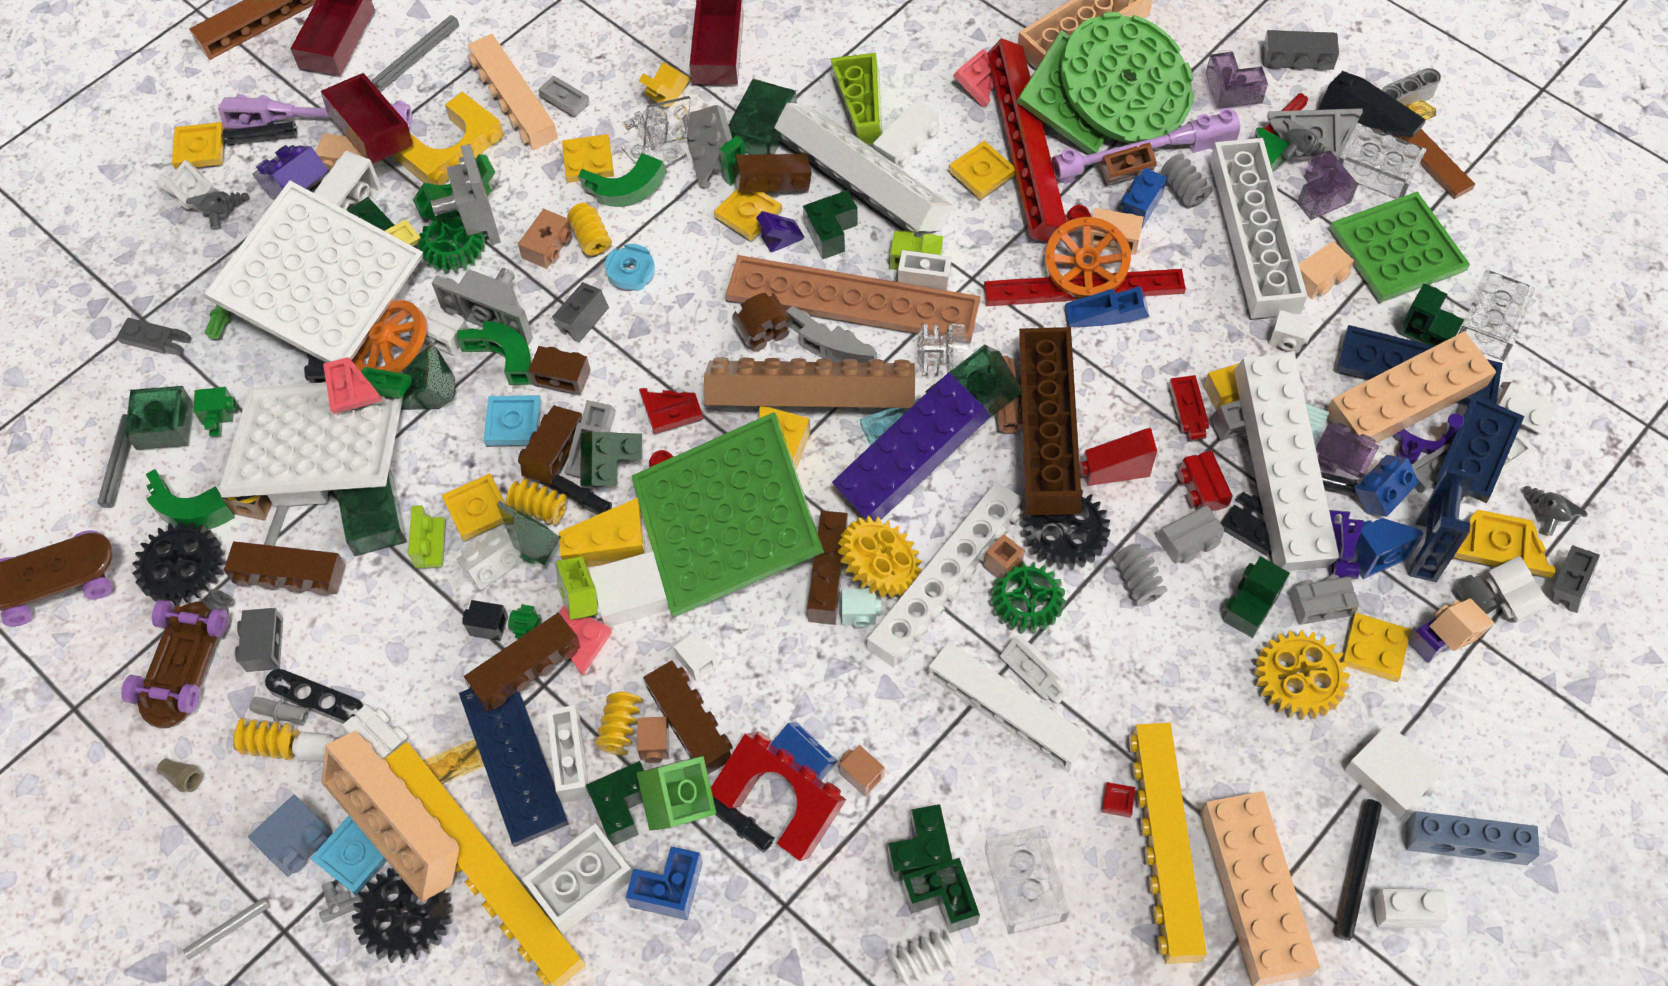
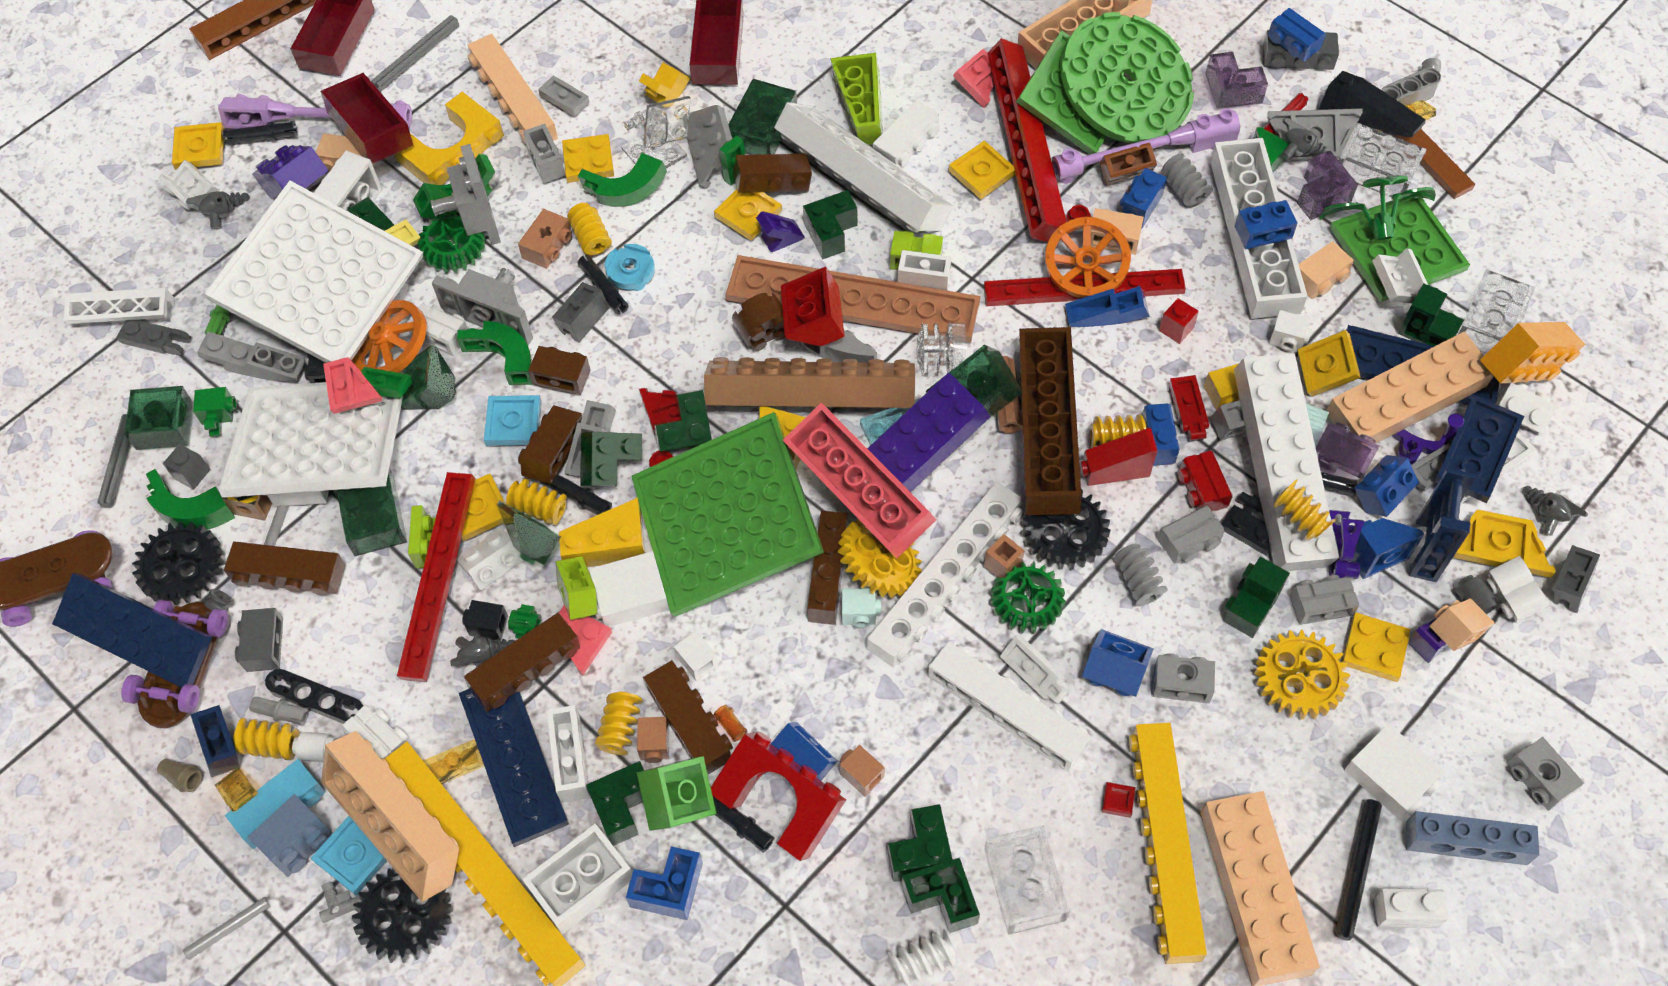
none -> dark blue plate [52,573,212,688]
none -> white fence [63,288,175,324]
none -> dark grey brick [162,444,210,490]
none -> dark blue brick [190,705,240,777]
none -> light grey slope [197,332,305,381]
none -> clear yellow plate [215,766,258,812]
none -> medium azure brick [225,759,326,849]
none -> red plate [397,472,476,682]
none -> dark grey piece [450,635,515,667]
none -> light grey brick [523,123,566,184]
none -> black pin [577,254,629,315]
none -> dark green brick [653,389,712,451]
none -> clear orange pin [713,705,748,742]
none -> red slope [781,266,845,346]
none -> coral brick [783,402,936,558]
none -> blue slope [1082,629,1154,697]
none -> yellow piece [1090,414,1146,448]
none -> blue brick [1142,403,1180,466]
none -> light grey brick [1153,653,1215,704]
none -> red brick [1159,298,1199,344]
none -> blue brick [1234,200,1298,250]
none -> blue brick [1268,8,1326,62]
none -> yellow piece [1273,479,1336,540]
none -> yellow plate [1297,330,1361,397]
none -> green plant [1319,175,1436,240]
none -> white bracket [1372,249,1428,304]
none -> light grey hinge [1421,58,1441,72]
none -> light orange brick [1480,322,1586,383]
none -> light grey brick [1507,737,1584,811]

